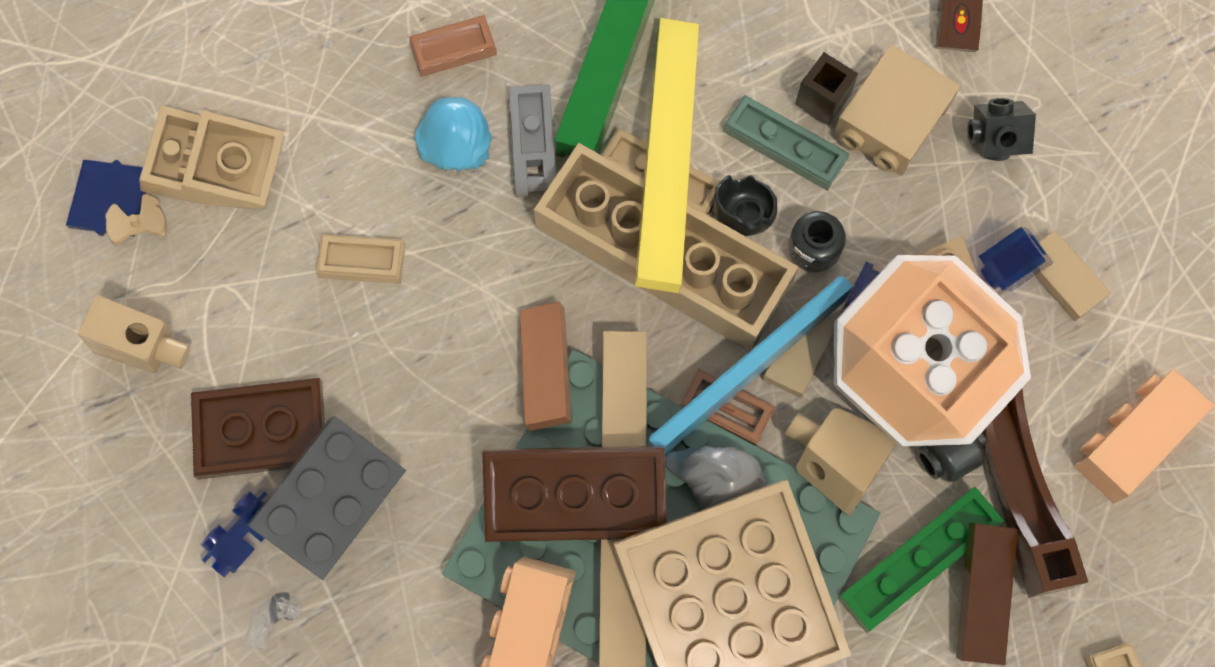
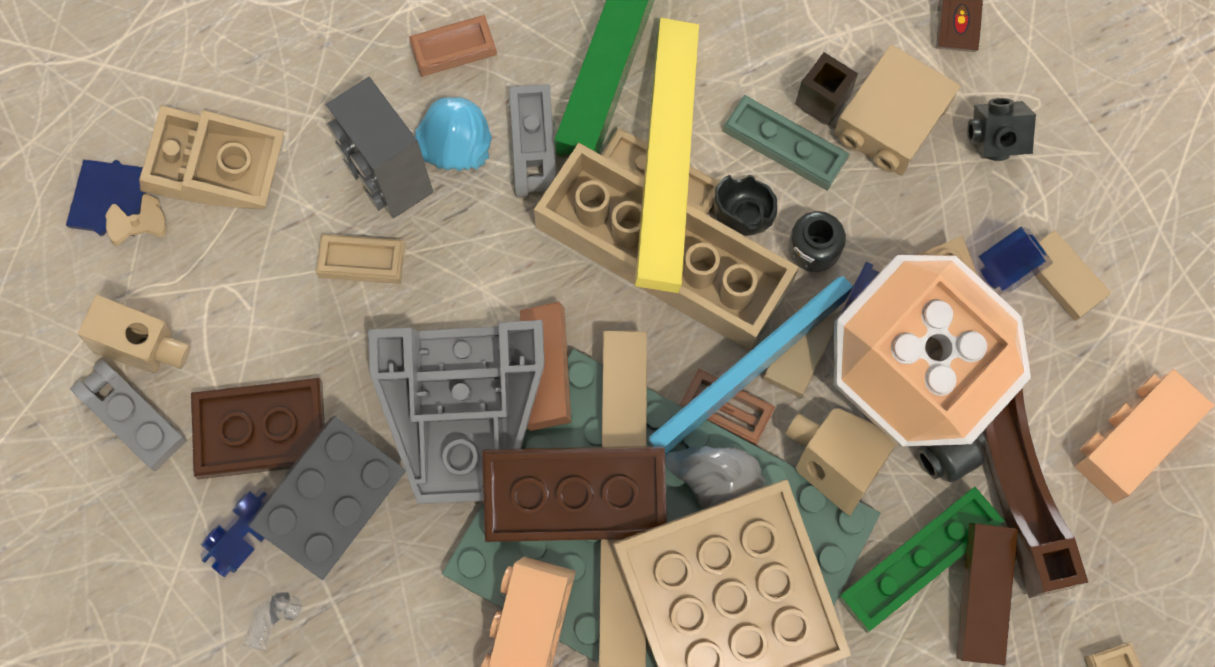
none -> light grey plate [70,359,187,472]
none -> dark grey brick [325,76,434,219]
none -> light grey wedge [368,320,545,504]

